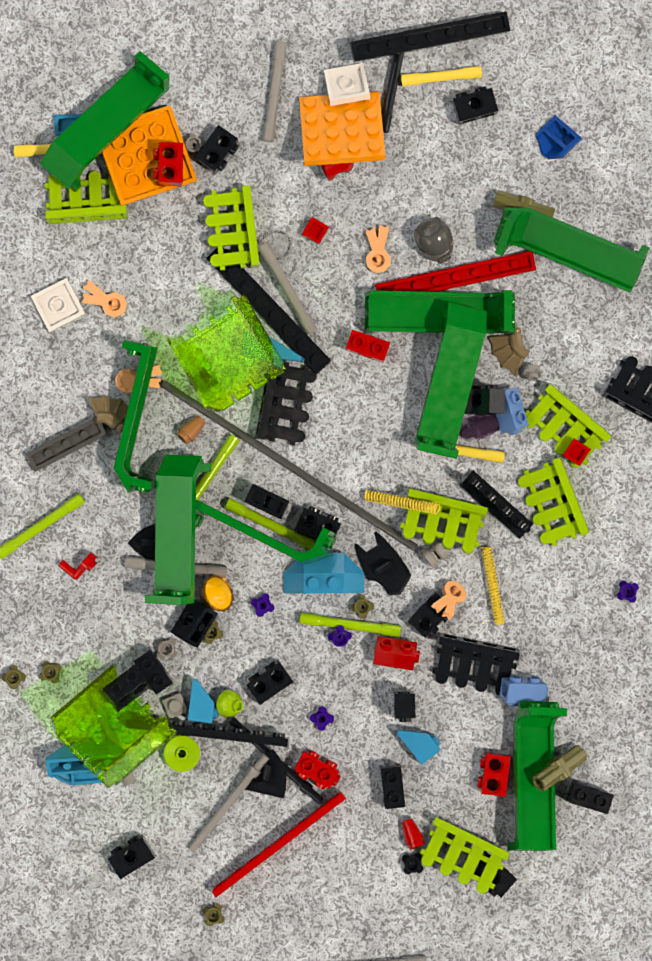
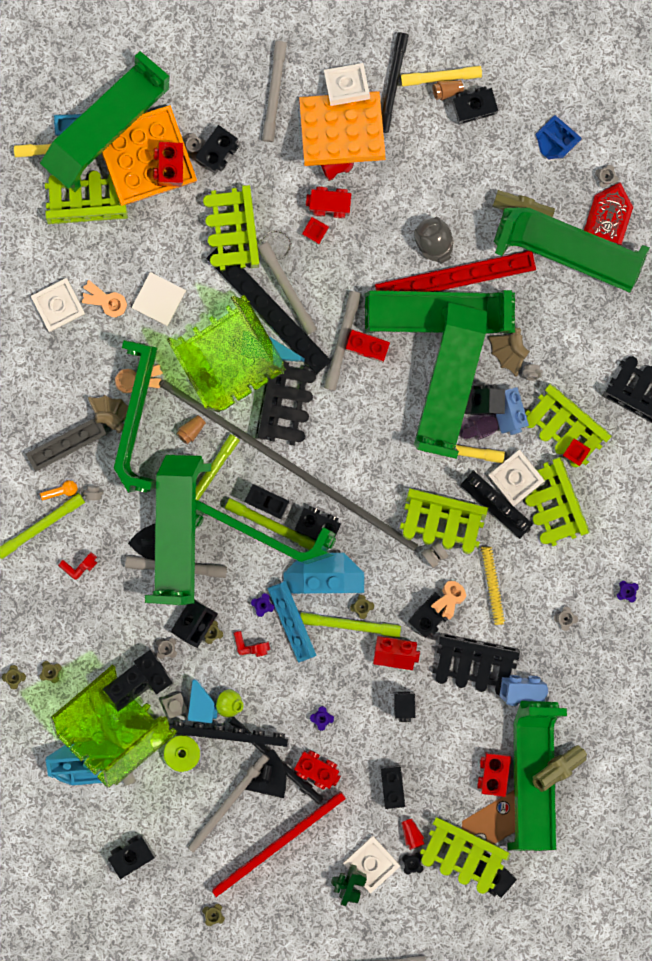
yellow piece [201,574,234,612] -> none
black brick [247,661,294,705] -> none
dark purple plate [327,625,352,647] -> none
black plate [350,11,511,63] -> none
black shield [355,532,411,595] -> none
light yellow piece [364,489,440,515] -> none
light nougat piece [366,225,391,273] -> none
dark azure slope [396,729,441,765] -> none
black brick [566,781,614,814] -> none
none -> light orange bar [39,480,78,501]
none -> light grey plate [83,485,104,500]
none -> white tile [132,272,186,326]
none -> red plate [233,631,271,657]
none -> dark azure tile [267,581,317,663]
none -> red brick [306,187,352,219]
none -> light grey piece [324,291,361,391]
none -> dark green hips [331,864,367,906]
none -> white tile [343,836,400,894]
none -> medium nougat cone [432,80,464,101]
none -> medium nougat sticker [462,790,515,848]
none -> white tile [489,450,545,507]
none -> light grey plate [554,607,578,631]
none -> red tile [584,182,633,246]
none -> light grey plate [595,165,618,188]

